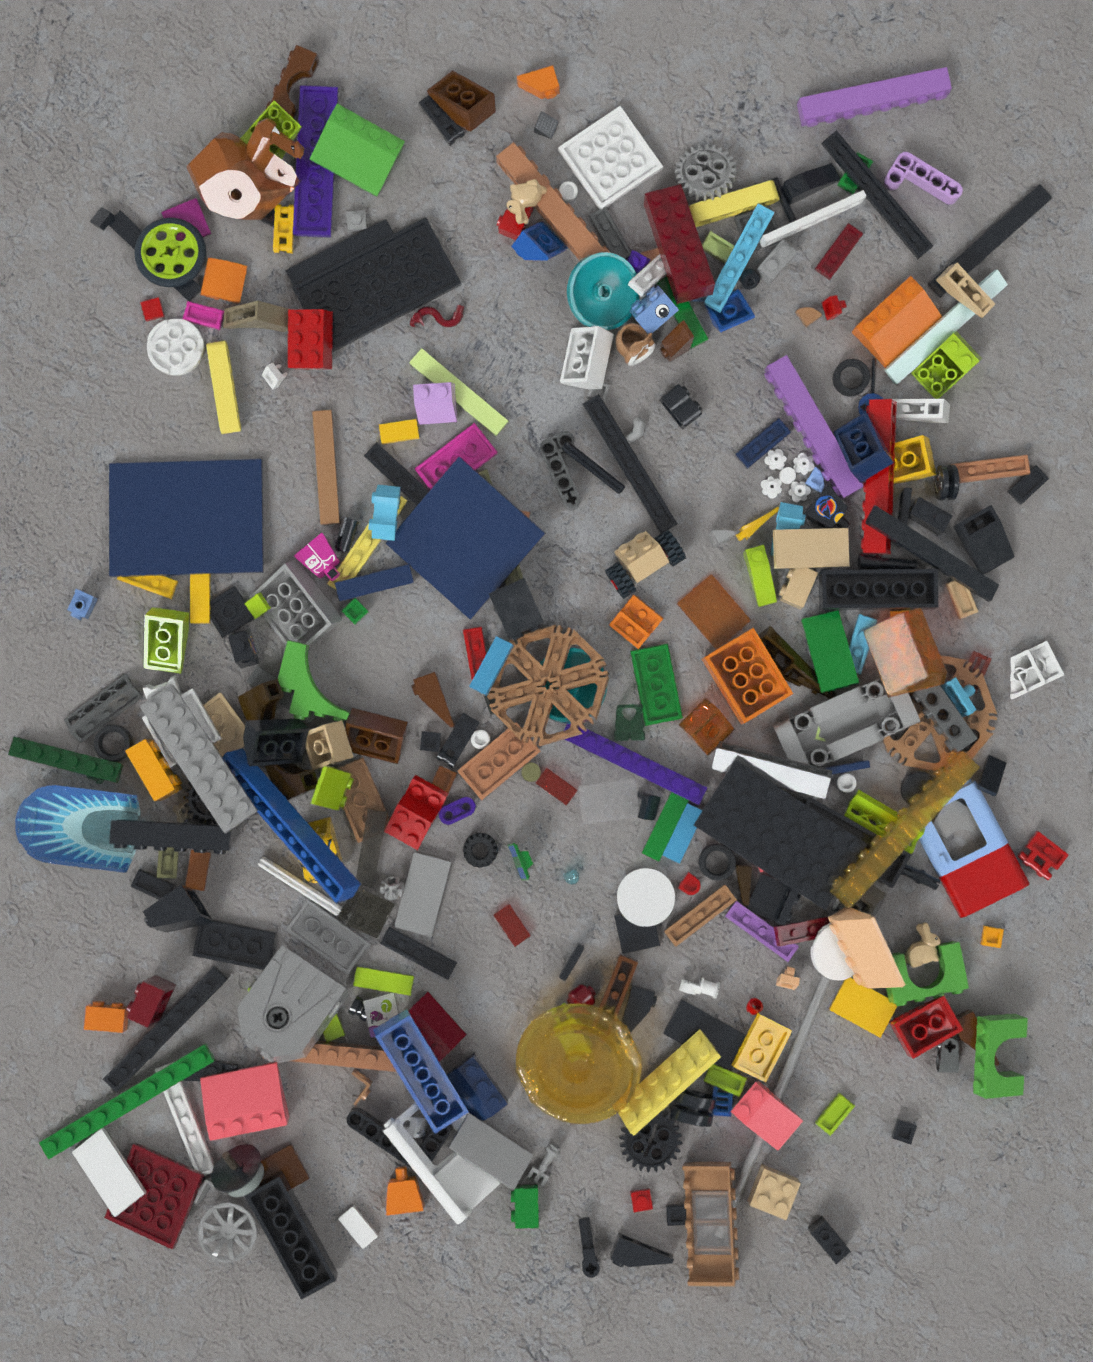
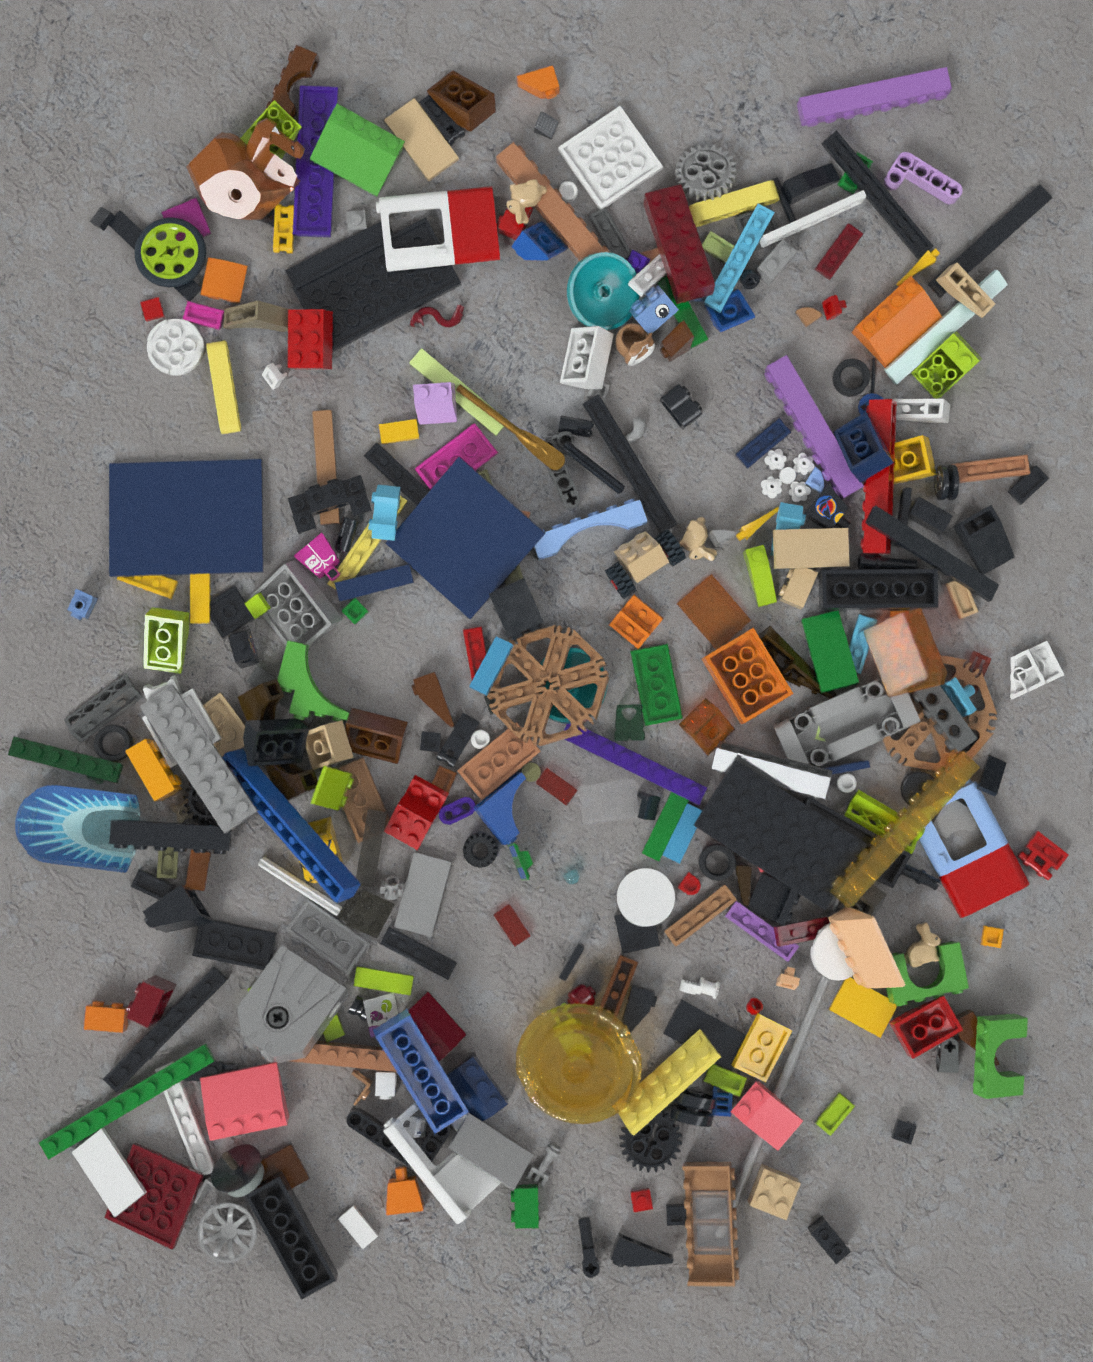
none -> black bracket [288,475,372,534]
none -> white brick [375,1070,397,1099]
none -> piece [376,186,500,272]
none -> tan tile [384,98,459,181]
none -> pearl gold piece [456,384,565,470]
none -> blue arch [473,772,526,845]
none -> light blue arch [534,499,647,561]
none -> black hinge [558,415,594,437]
none -> tan animal [679,517,717,561]
none -> yellow piece [896,248,940,286]

